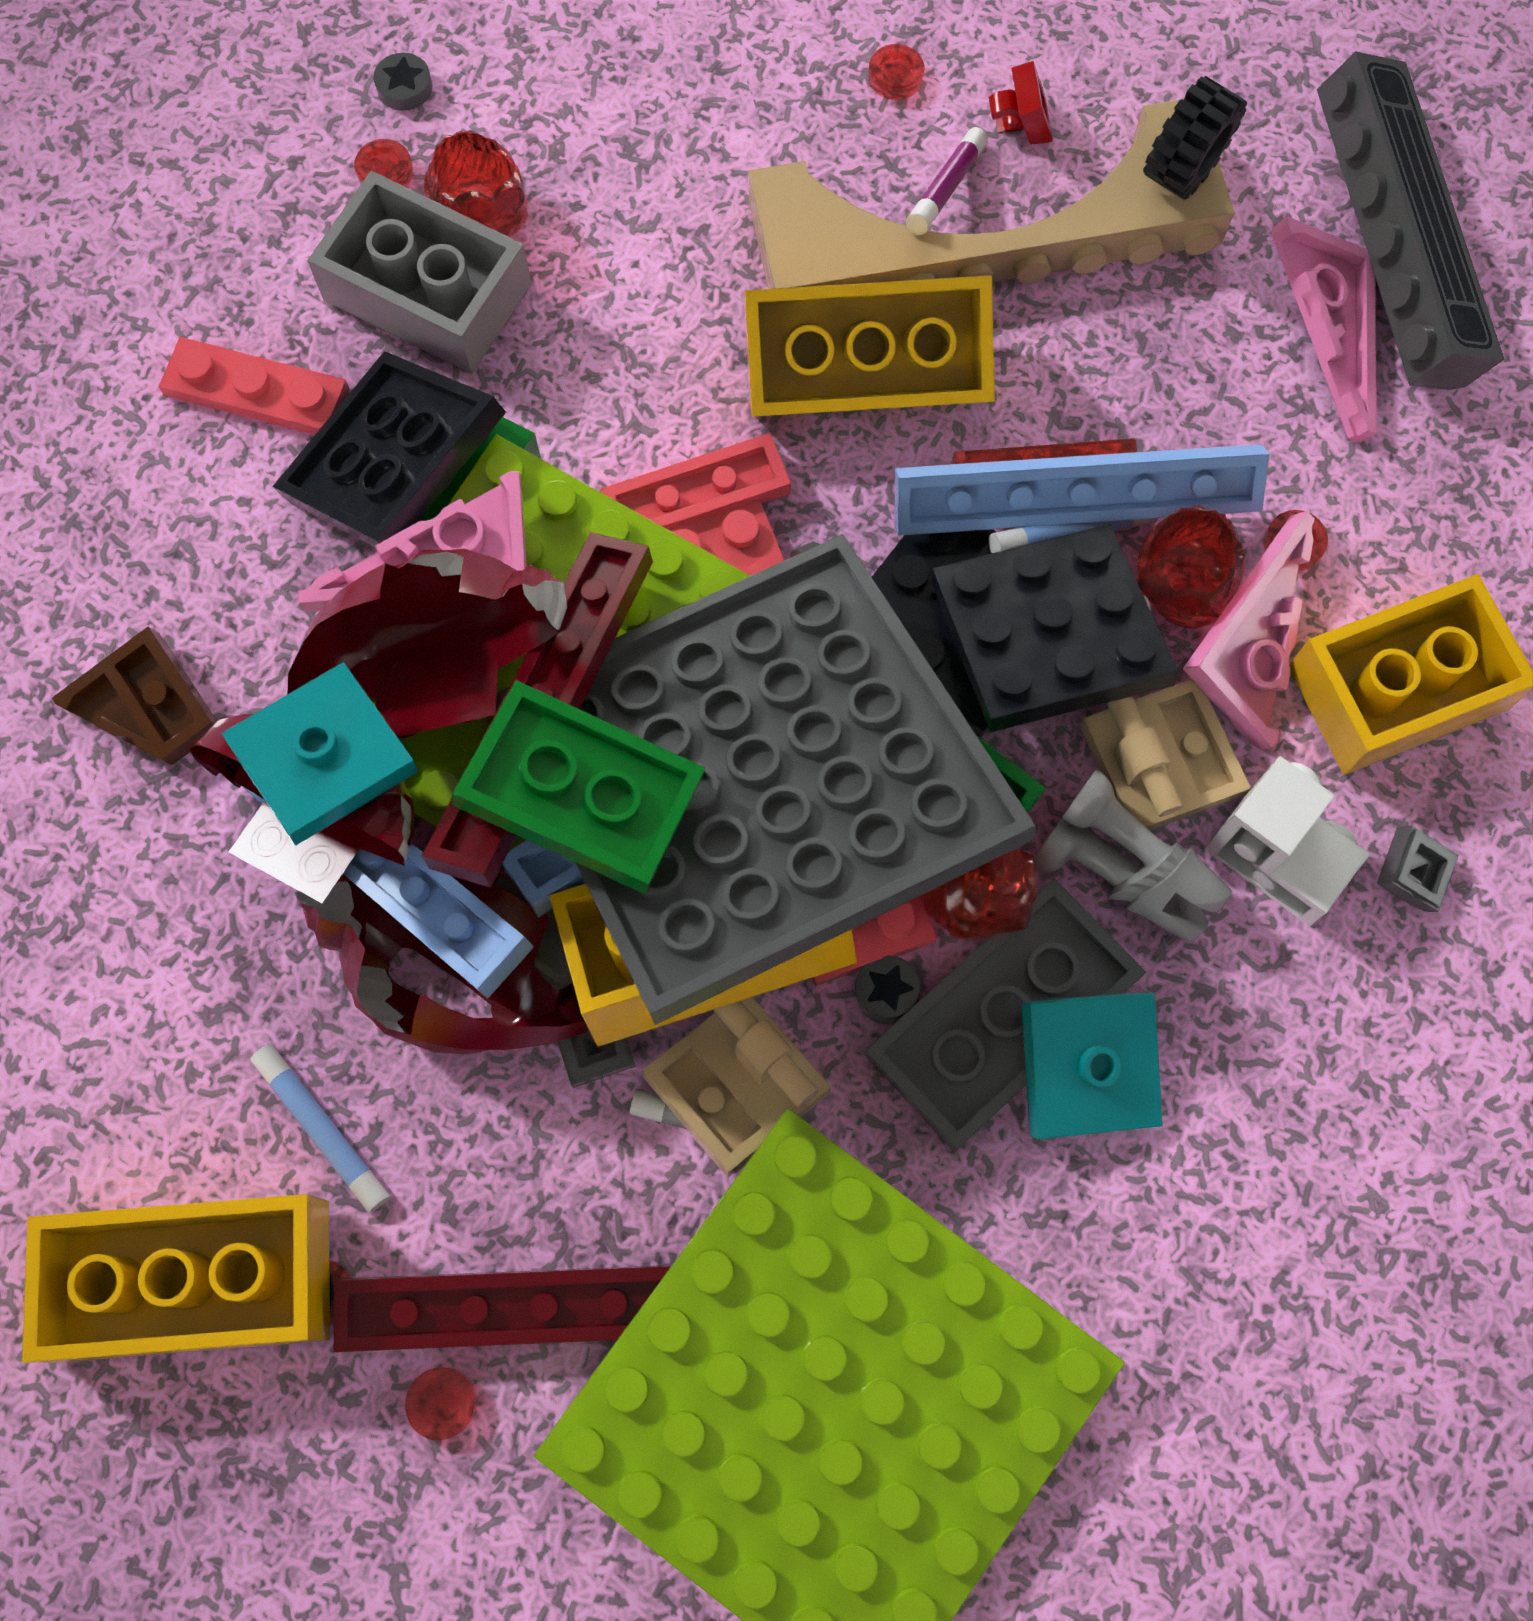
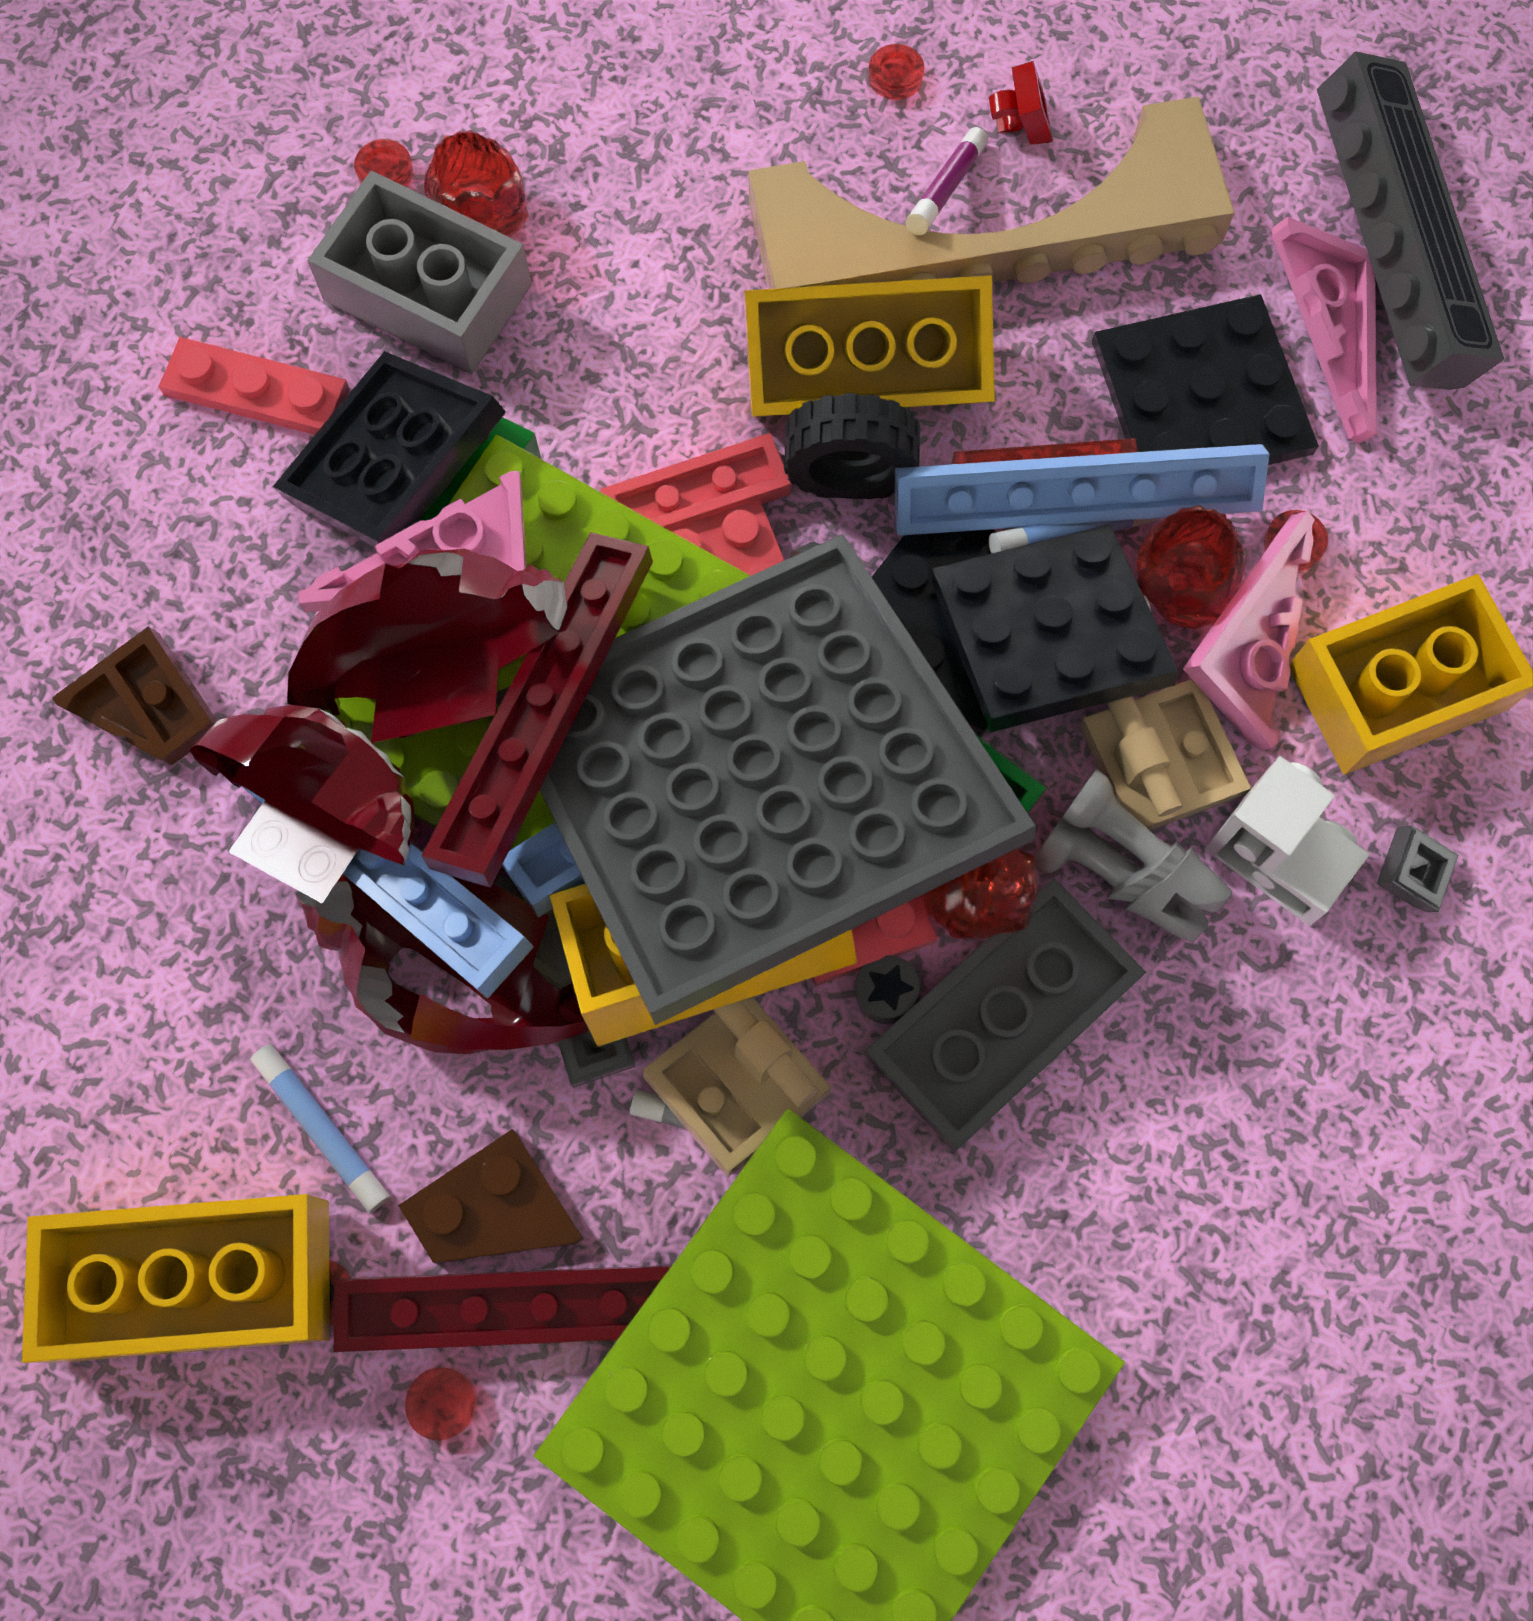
teal plate [221,662,418,846] -> none
dark grey tile [374,52,432,111] -> none
green plate [452,680,705,894] -> none
teal plate [1022,991,1163,1140] -> none
black tyre [1143,76,1247,200] -> none
none -> reddish brown wing [398,1129,584,1264]
none -> black tyre [784,393,920,499]
none -> black plate [1092,294,1319,465]

